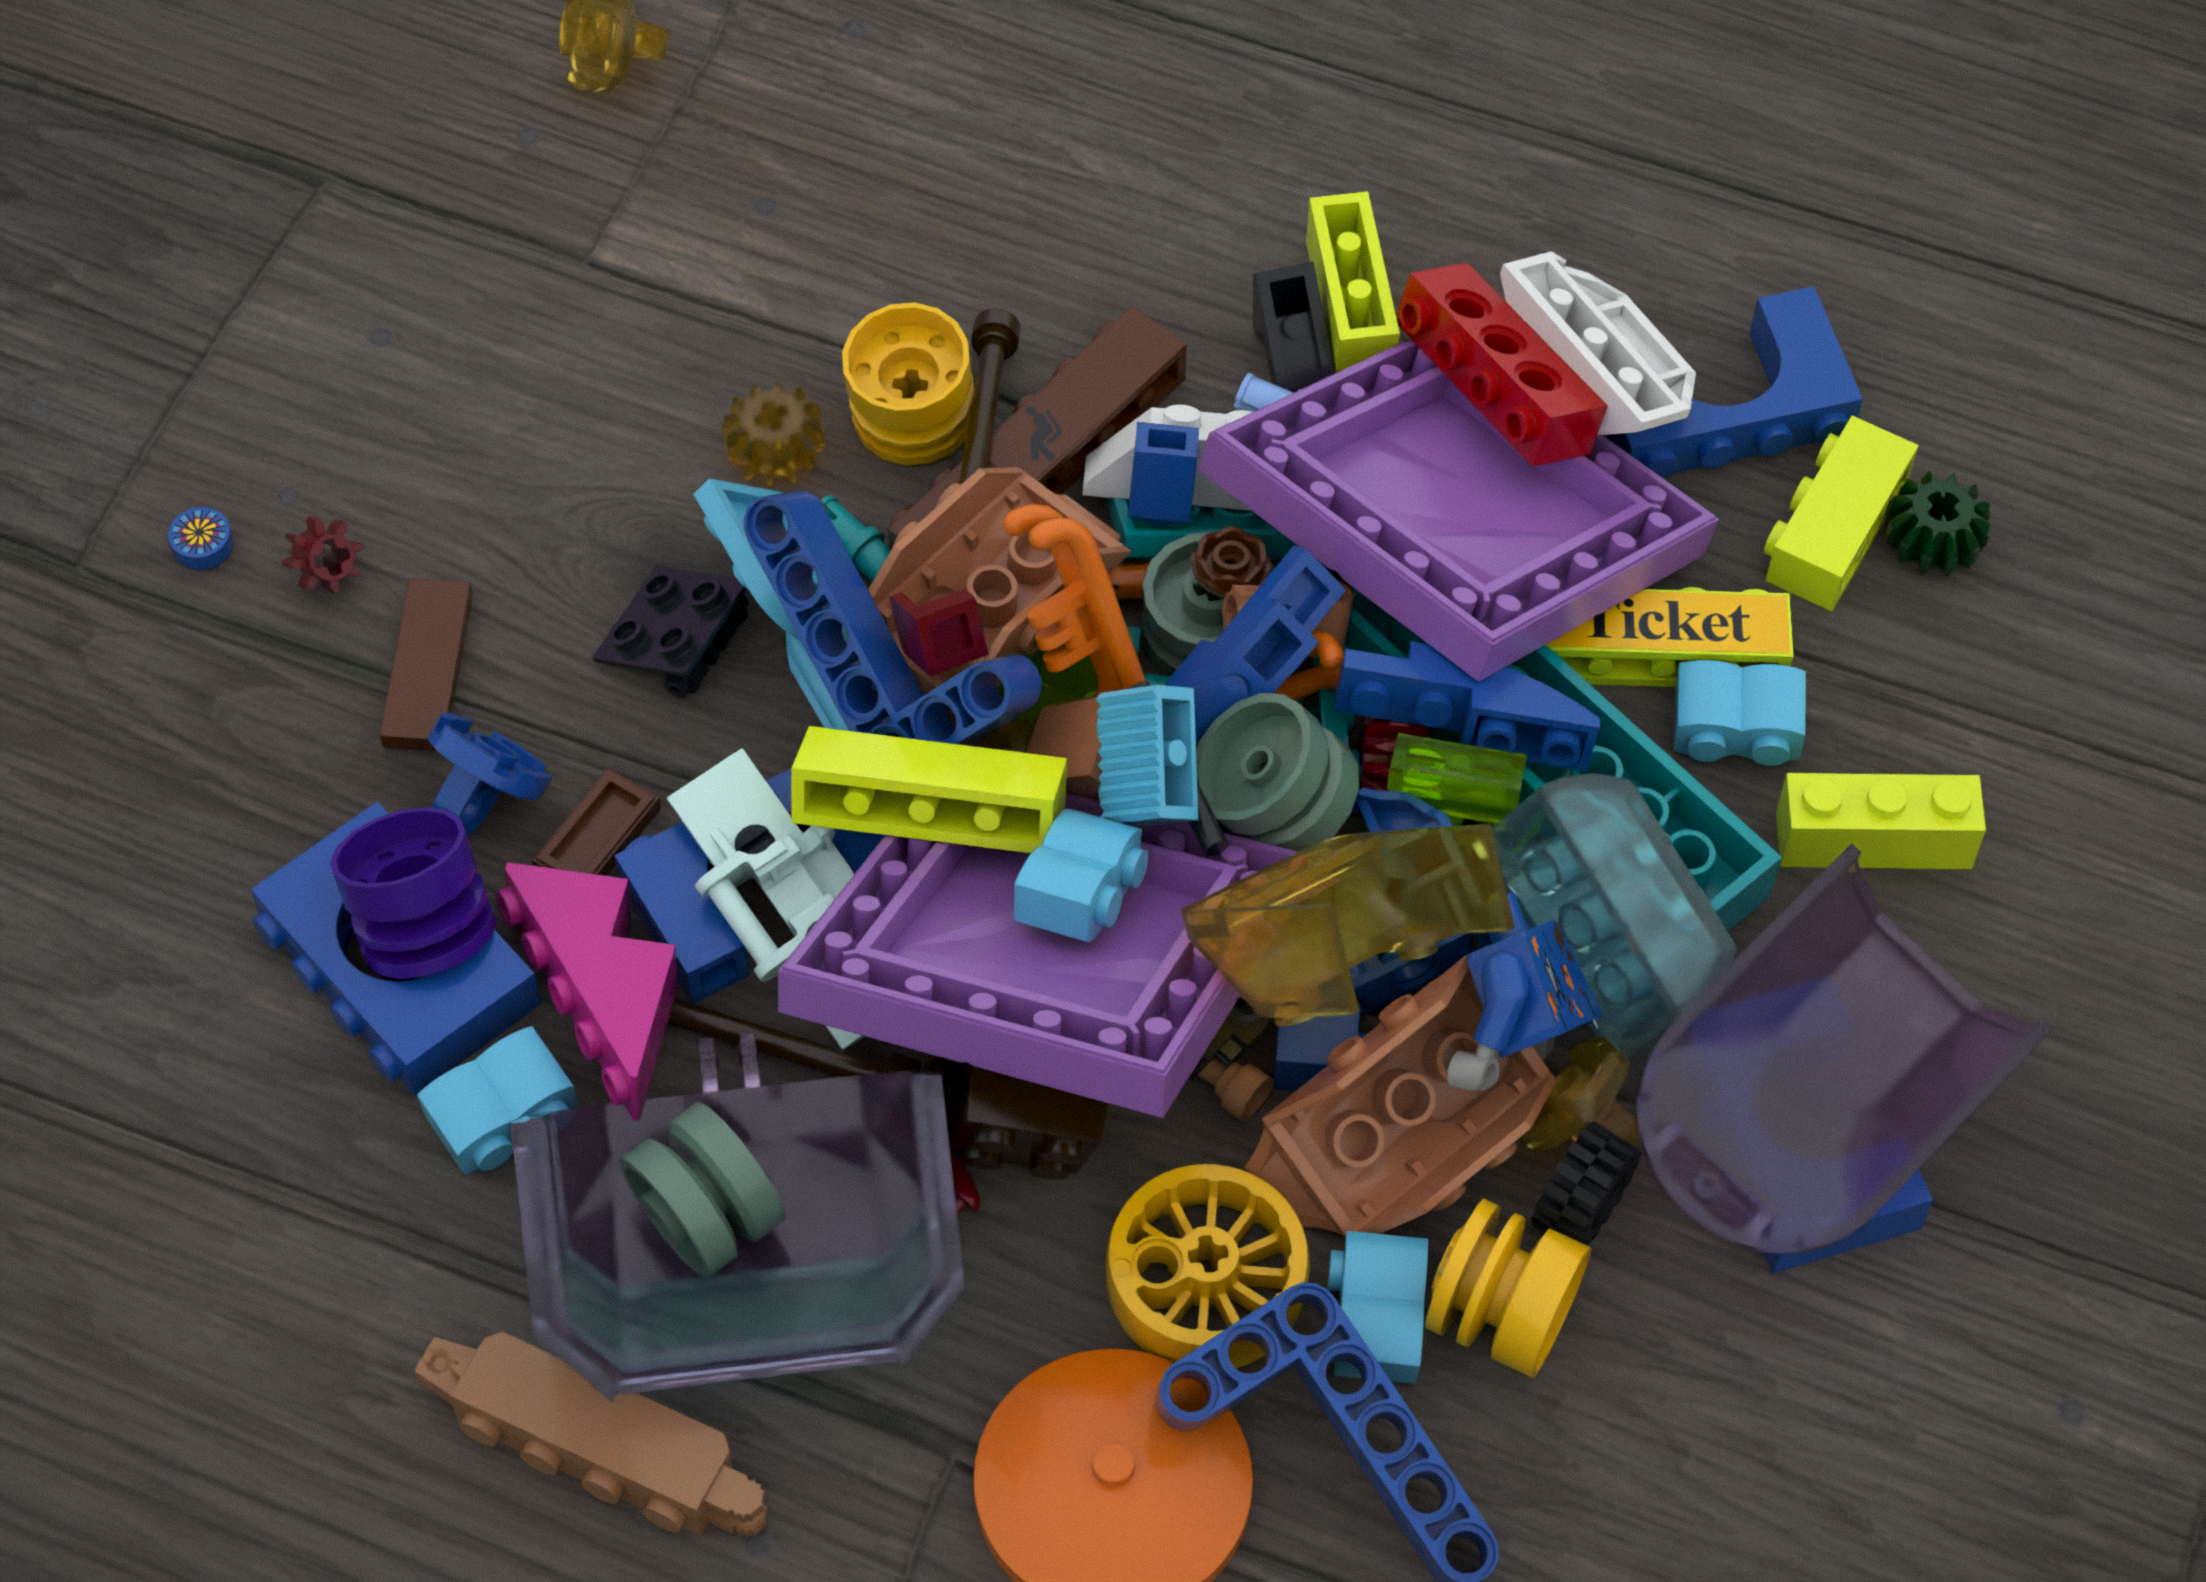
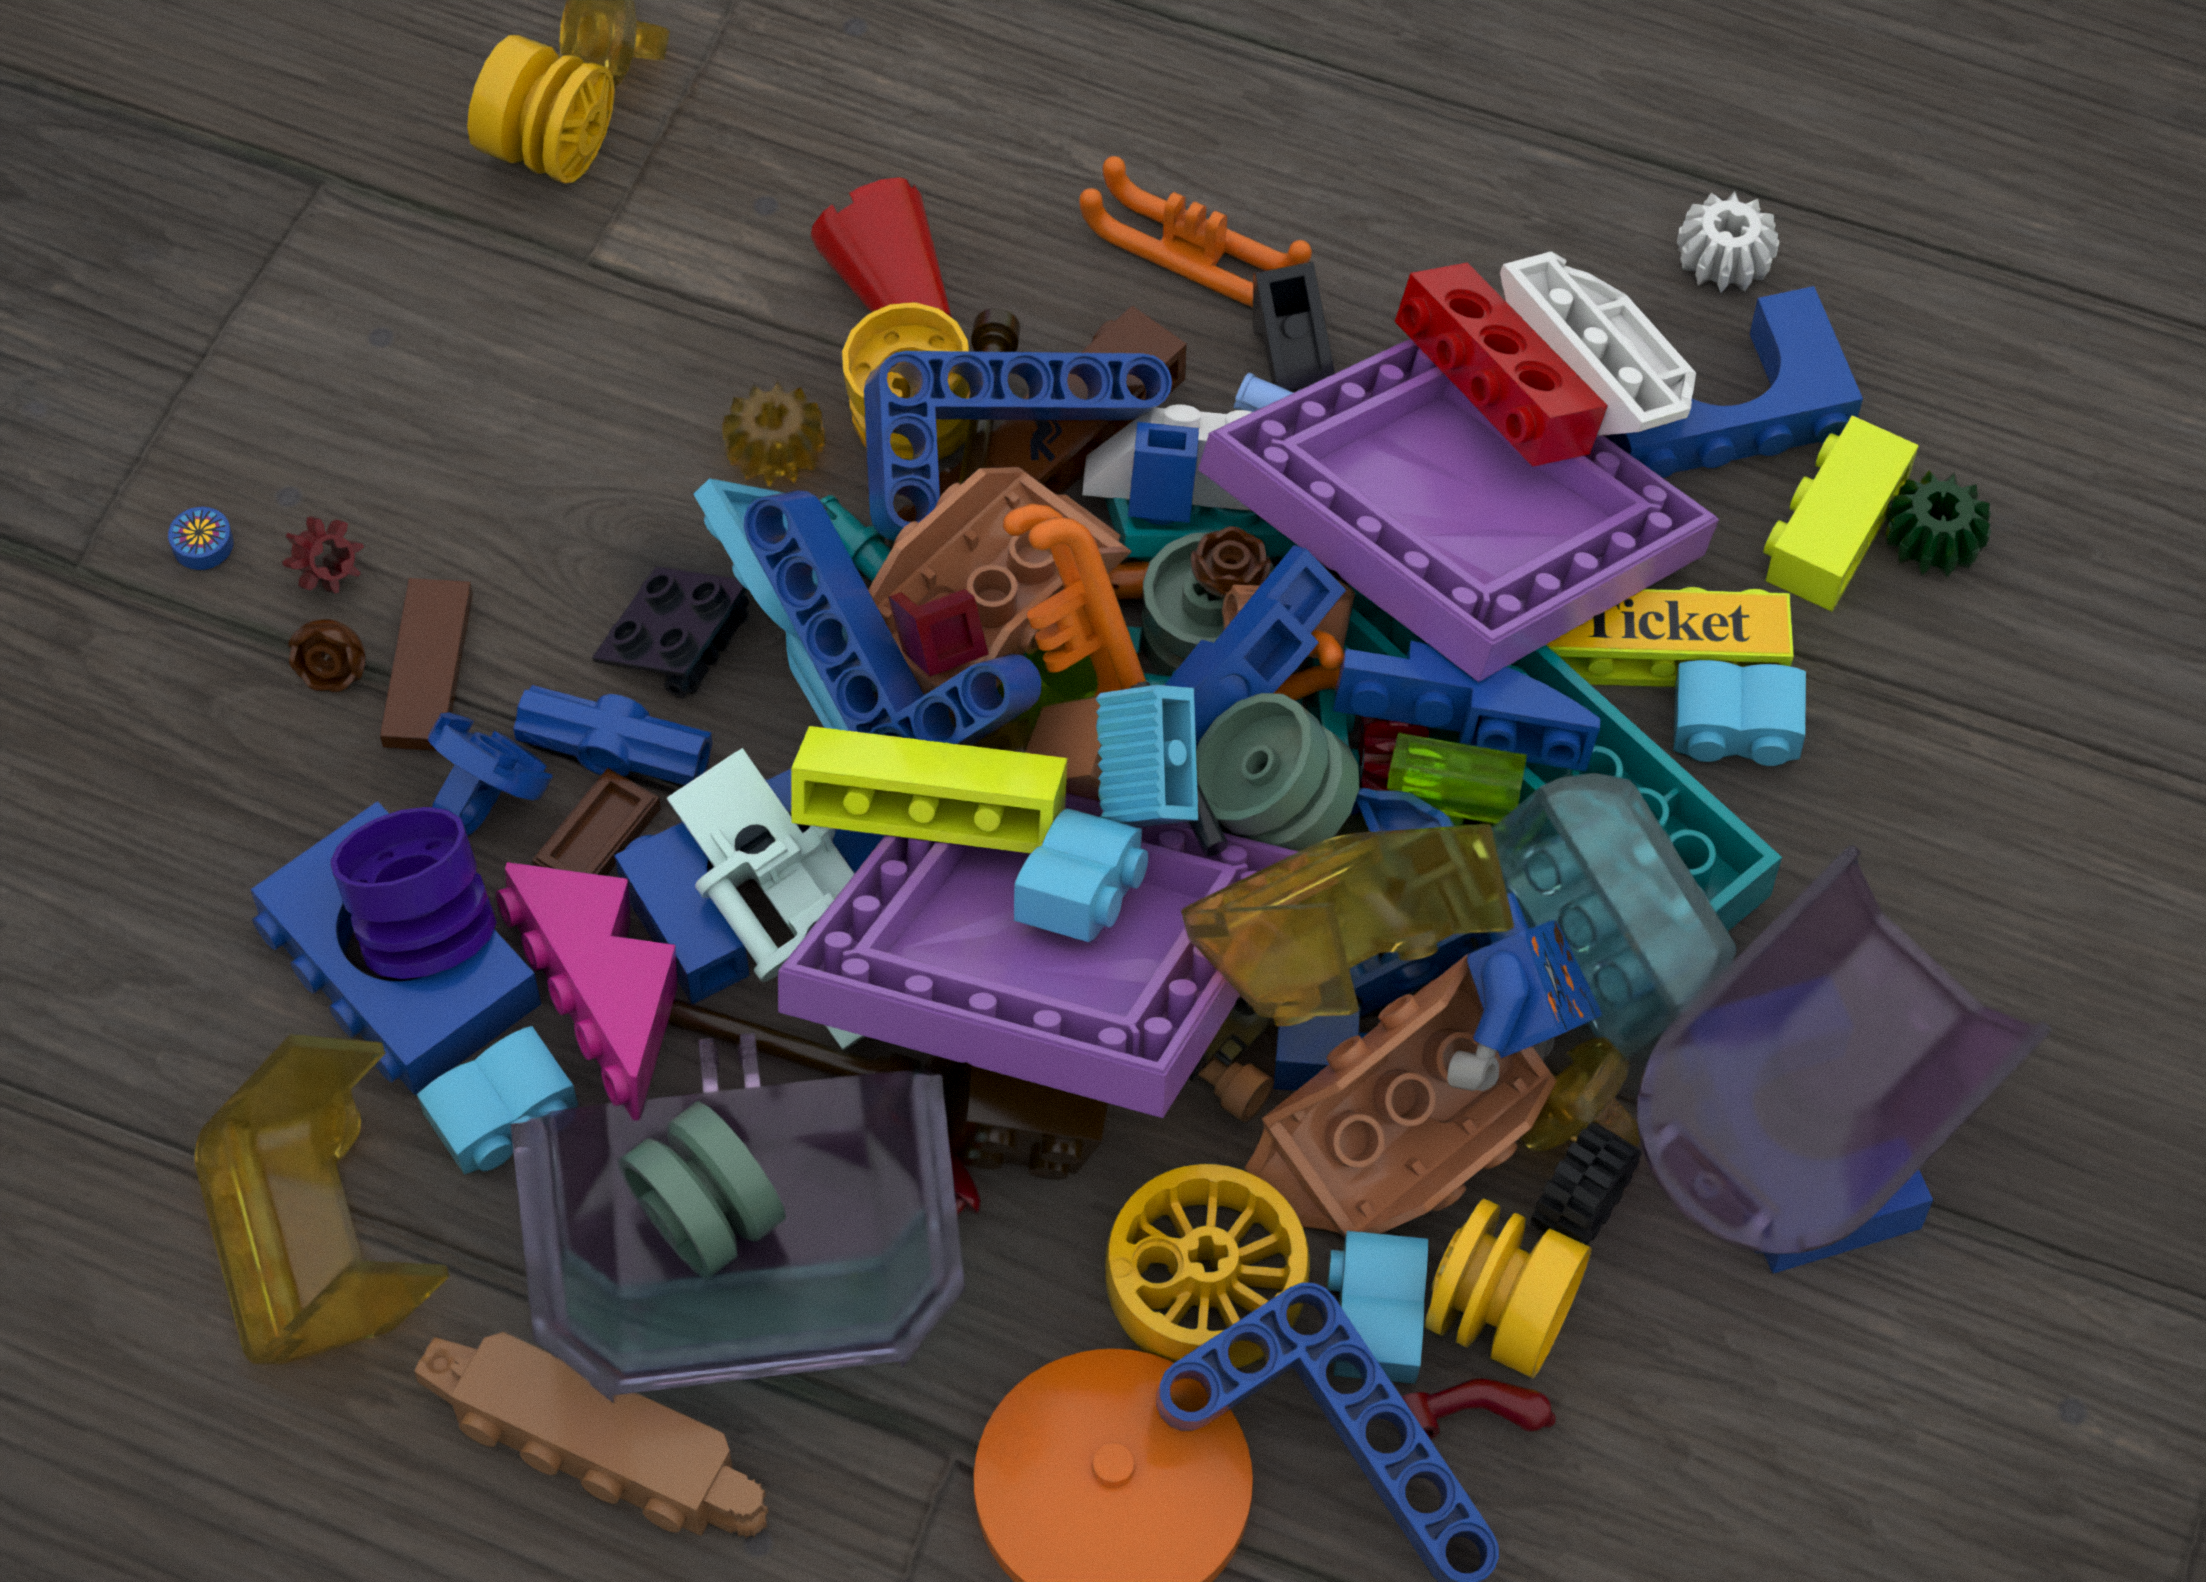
neon yellow brick [1306,191,1400,373] -> none
neon yellow brick [1776,773,1986,869] -> none
none -> clear yellow windscreen [195,1034,450,1365]
none -> reddish brown plate [288,619,366,692]
none -> yellow wheel [467,35,615,184]
none -> blue piece [513,685,713,785]
none -> red cone [810,177,952,318]
none -> blue beam [864,351,1172,541]
none -> orange piece [1079,156,1312,307]
none -> dark red piece [1401,1378,1556,1440]
none -> white gear [1677,191,1779,293]

